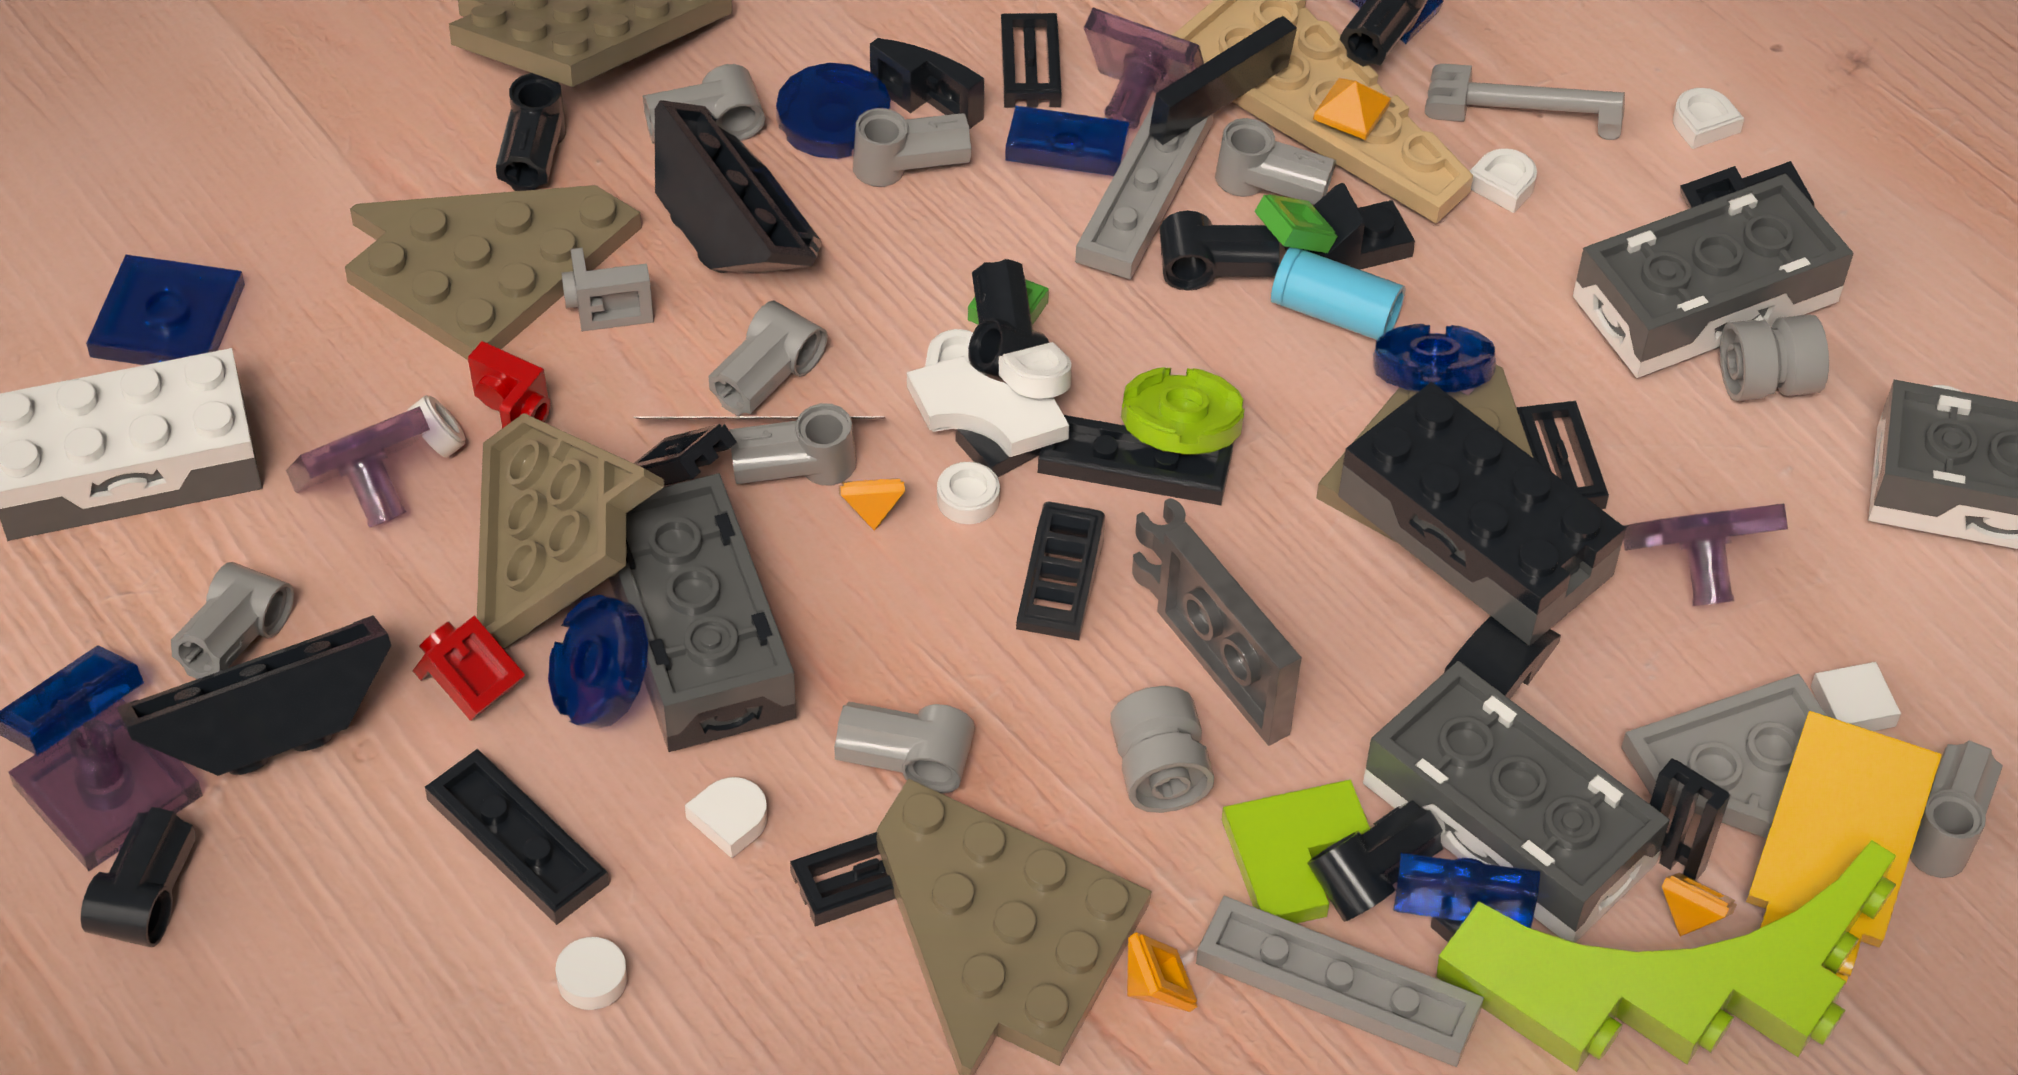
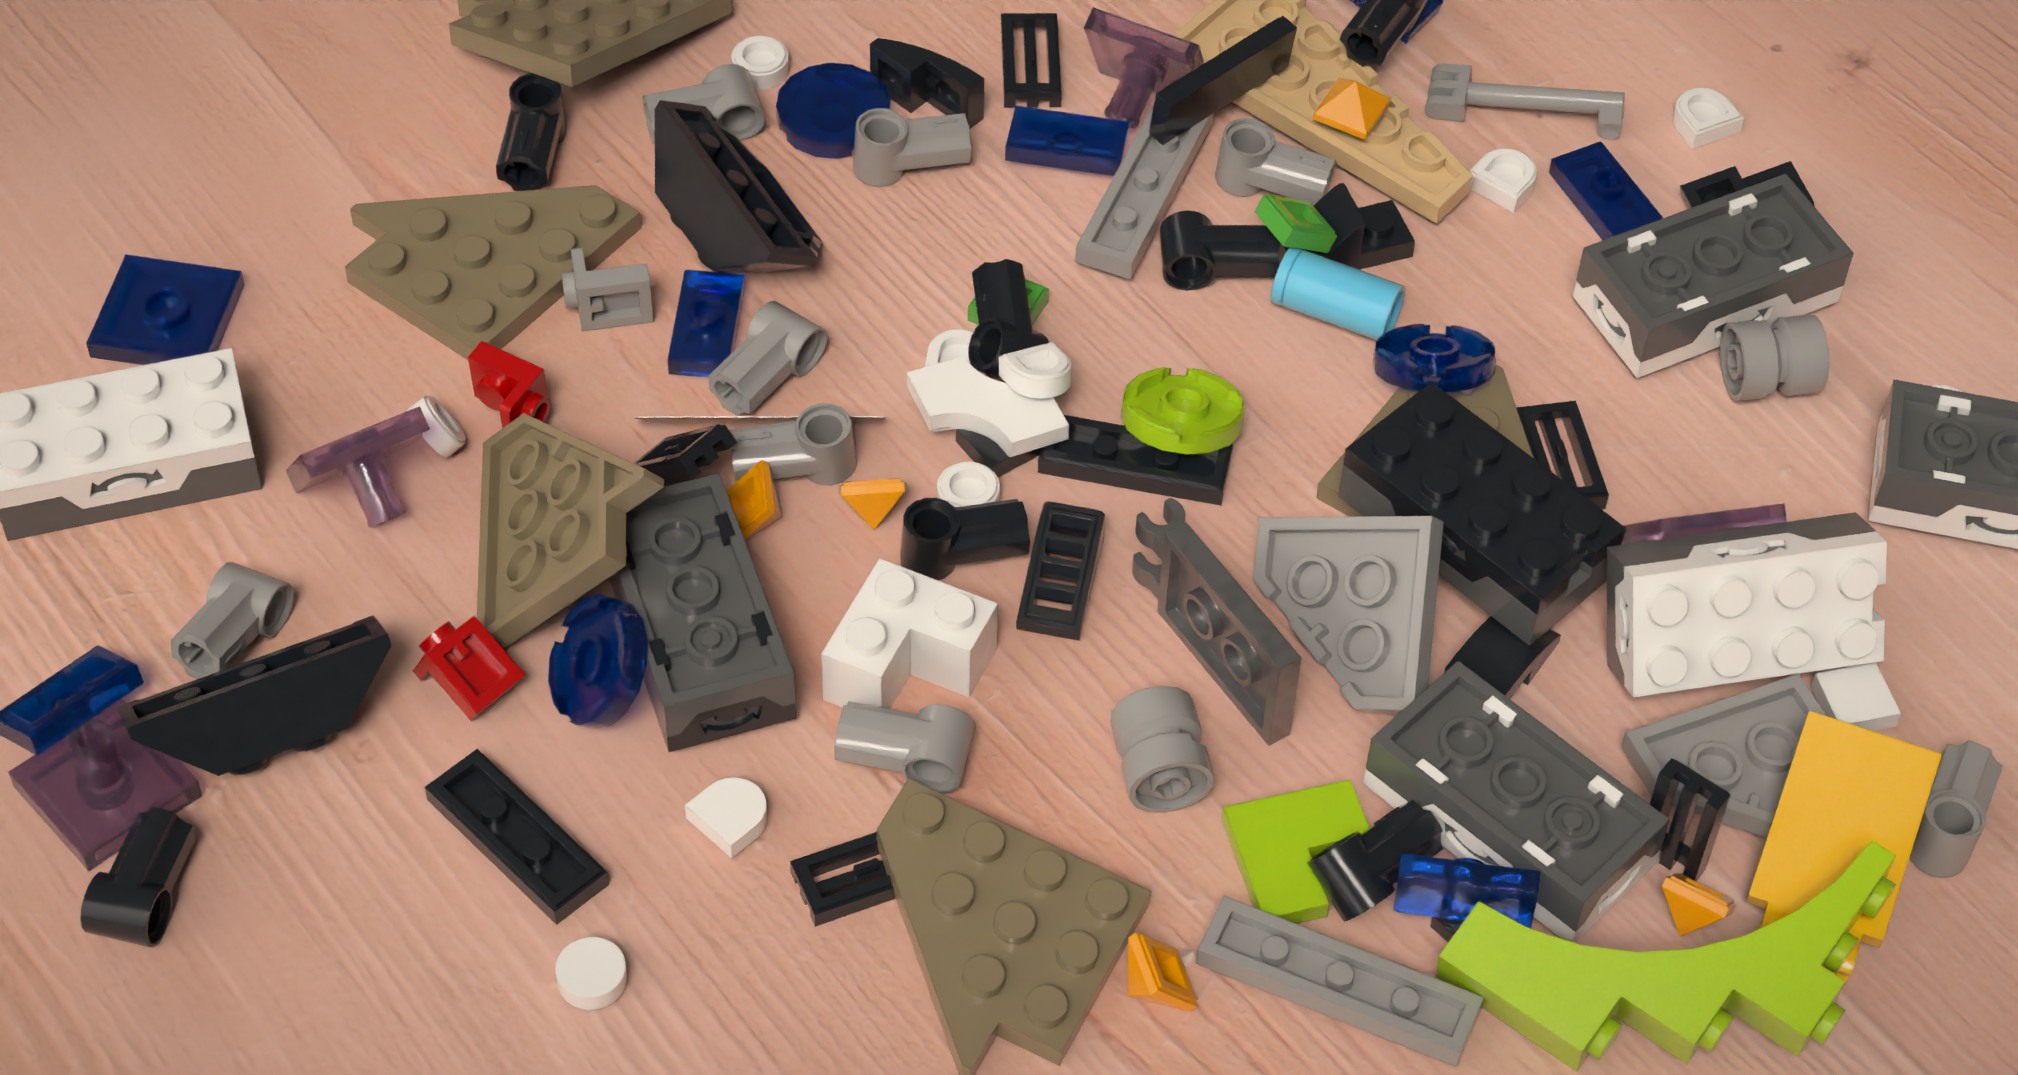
none -> clear blue plate [667,270,745,377]
none -> light orange slope [726,460,783,541]
none -> white tile [731,36,789,90]
none -> white brick [821,558,998,709]
none -> black piece [900,498,1030,580]
none -> light grey plate [1253,516,1444,714]
none -> clear blue plate [1549,141,1663,240]
none -> white piece [1607,512,1887,697]

